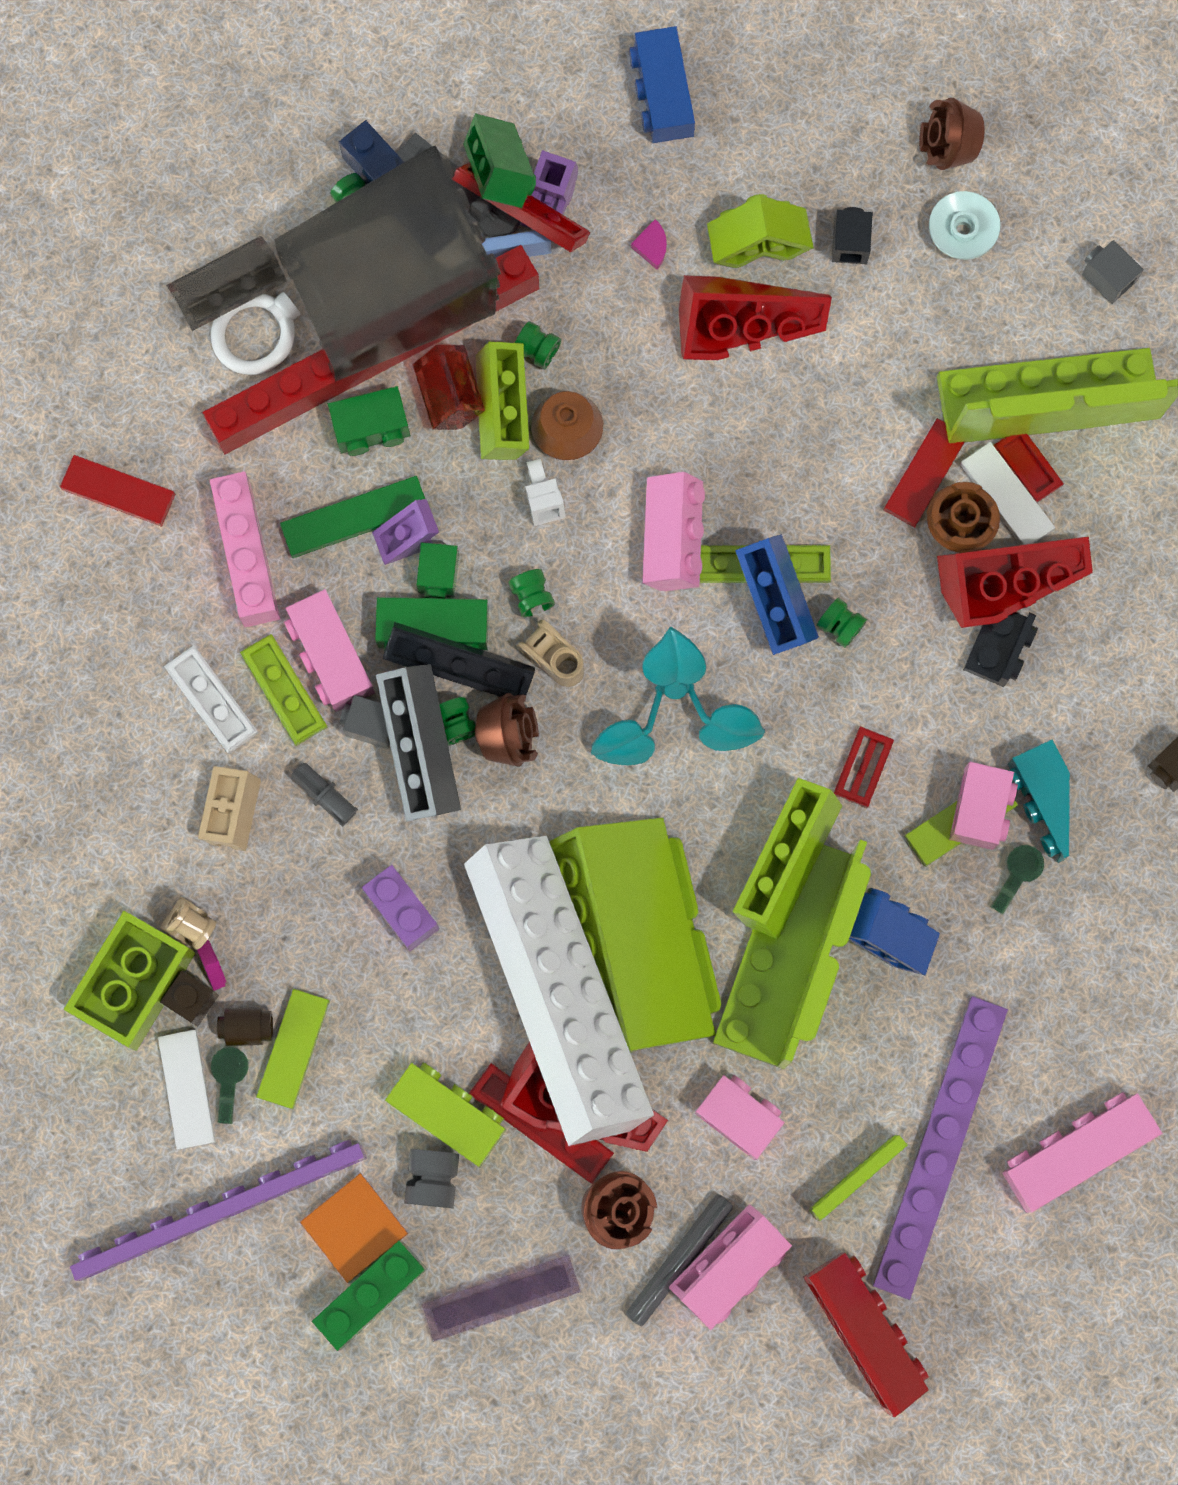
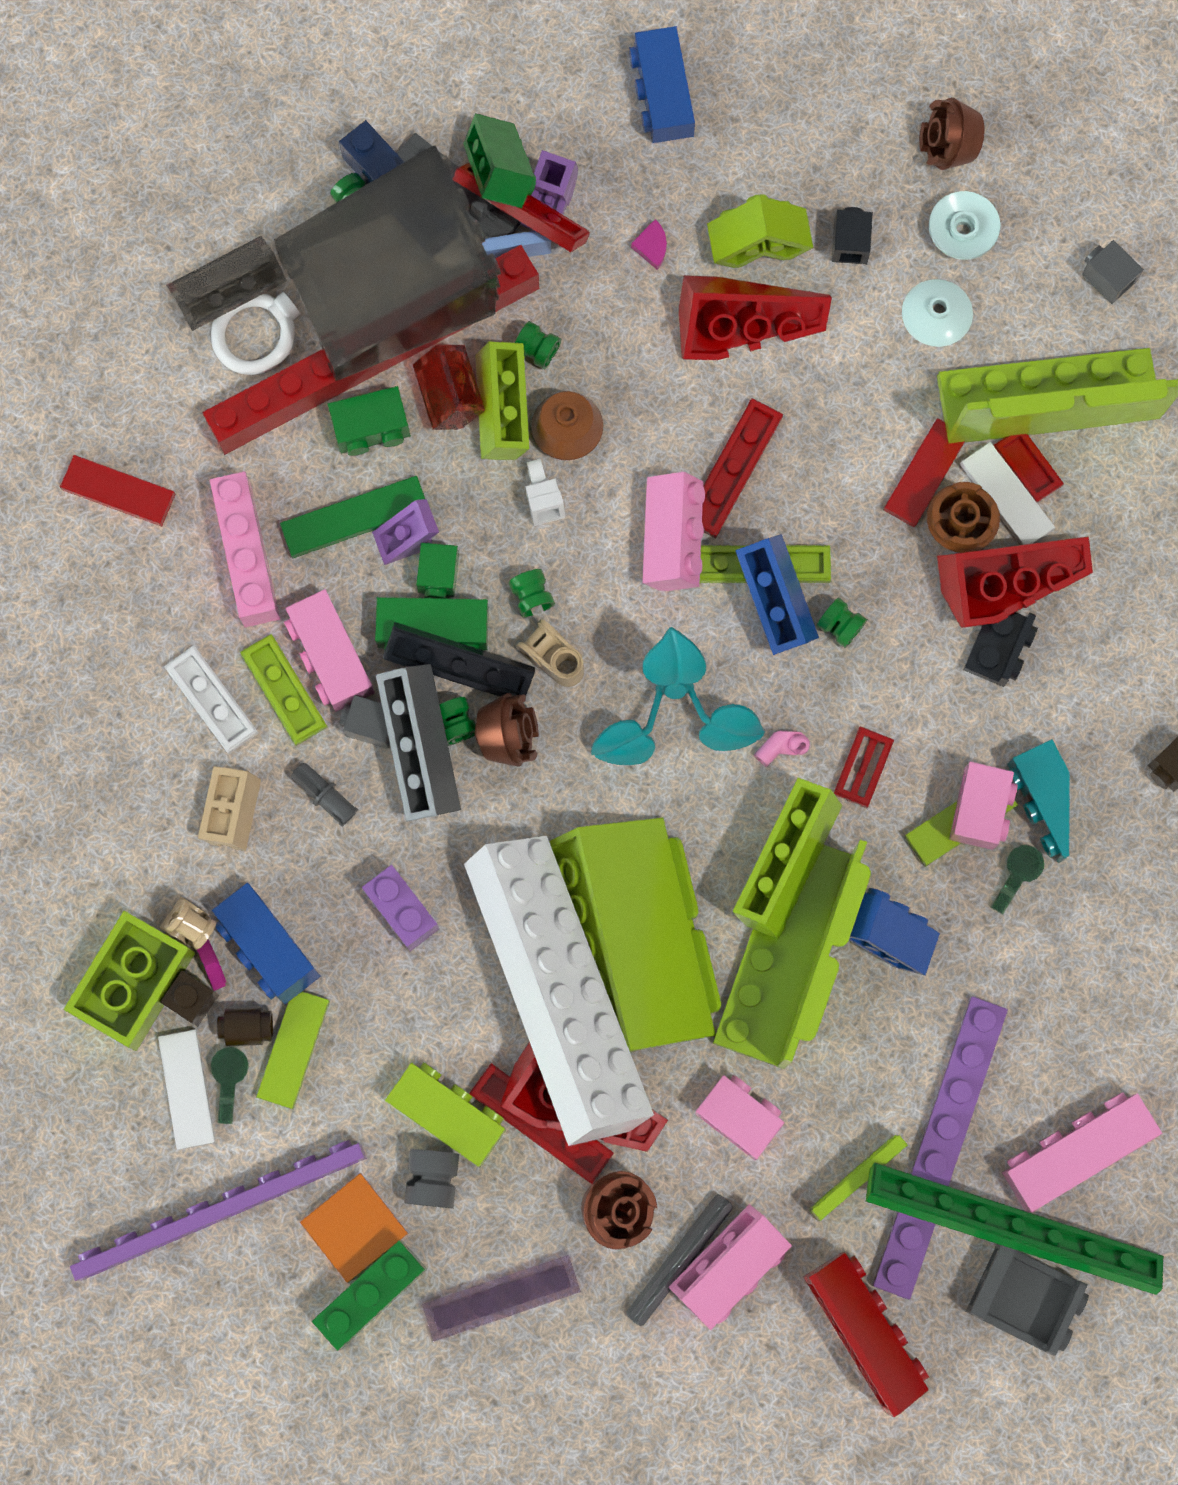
none -> blue brick [212,883,321,1004]
none -> red tile [702,398,784,539]
none -> bright pink arm [754,730,810,767]
none -> green tile [865,1162,1164,1295]
none -> light aqua dish [902,279,973,347]
none -> dark grey panel [965,1244,1089,1356]

